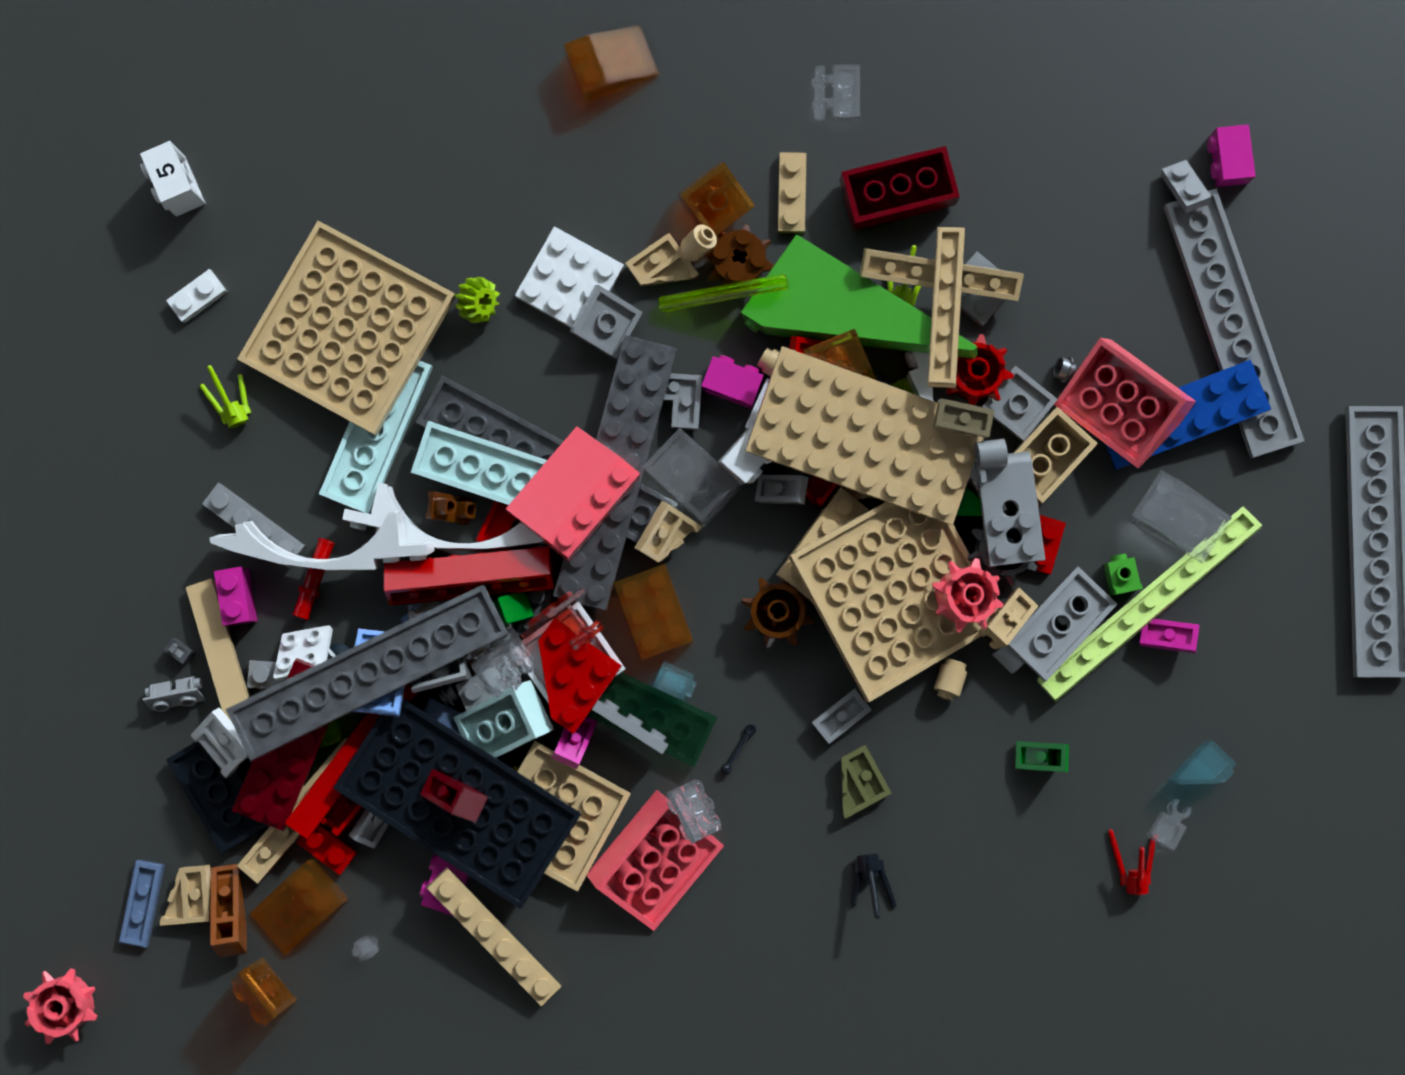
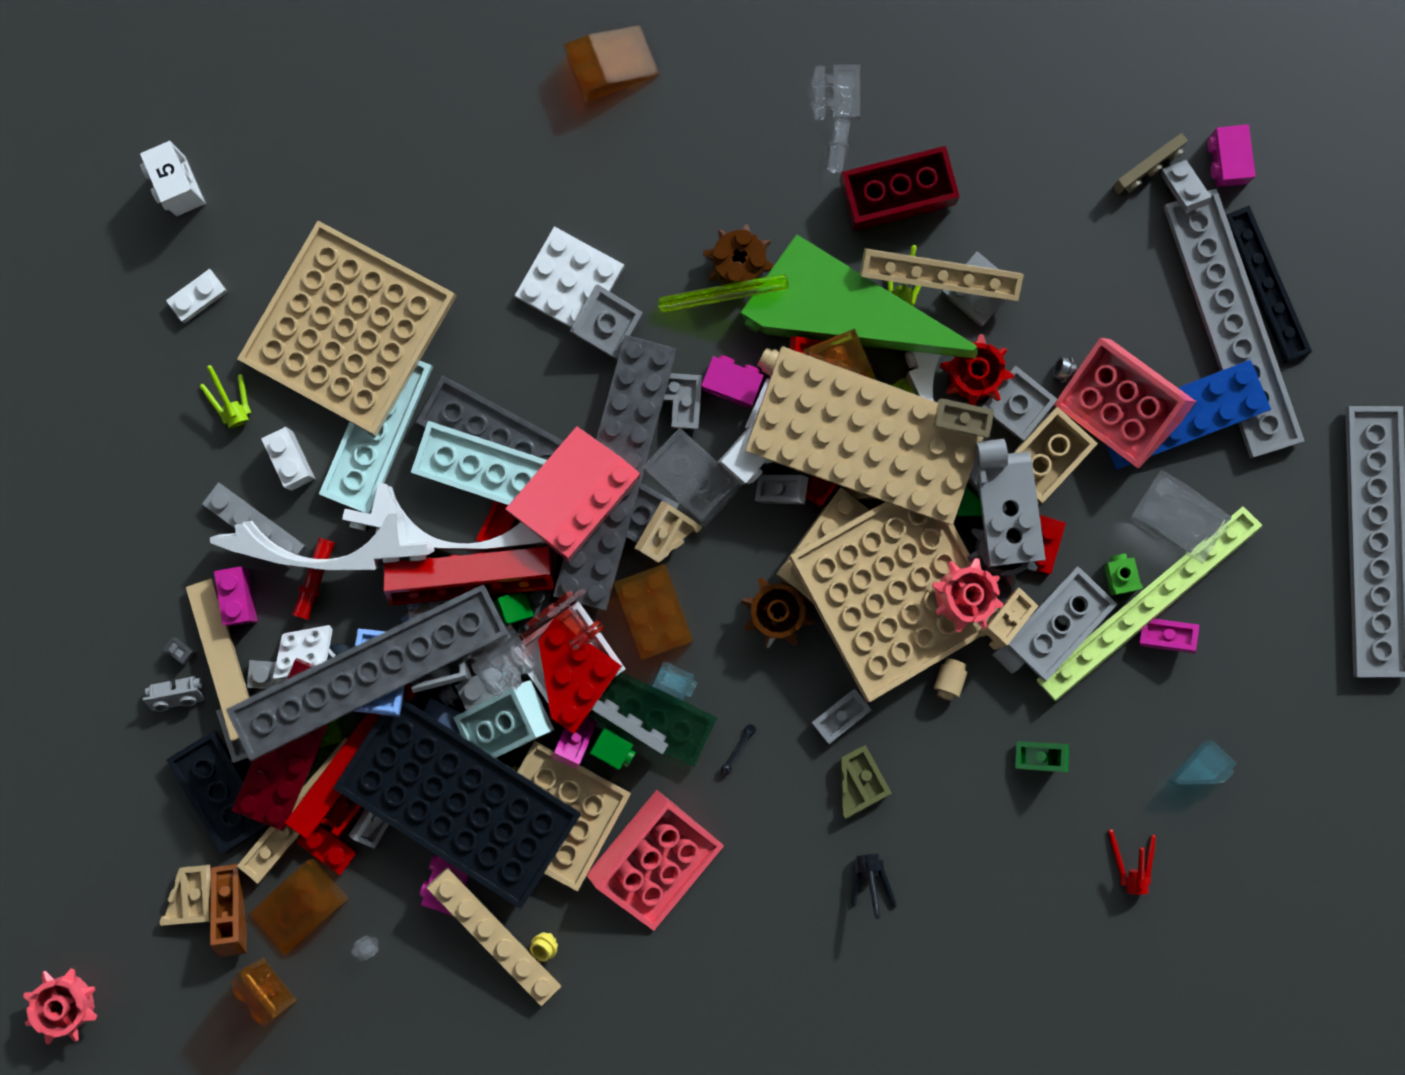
sand blue tile [119,860,165,948] -> none
white plate [190,708,248,778] -> none
dark red slope [420,769,488,823] -> none
reddish brown hips [425,491,476,525] -> none
lime gear [454,277,500,323] -> none
tan wing [625,233,699,286] -> none
clear plate [667,779,721,844] -> none
clear orange slope [677,161,755,235] -> none
tan brick [679,225,717,262] -> none
tan plate [778,152,806,234] -> none
tan tile [927,227,965,388] -> none
clear plate [1147,799,1192,851] -> none
none -> white brick [261,427,315,491]
none -> light yellow plate [530,932,558,962]
none -> green brick [590,728,637,770]
none -> clear axle [827,119,851,174]
none -> dark tan plate [1112,133,1188,195]
none -> black tile [1226,205,1312,363]

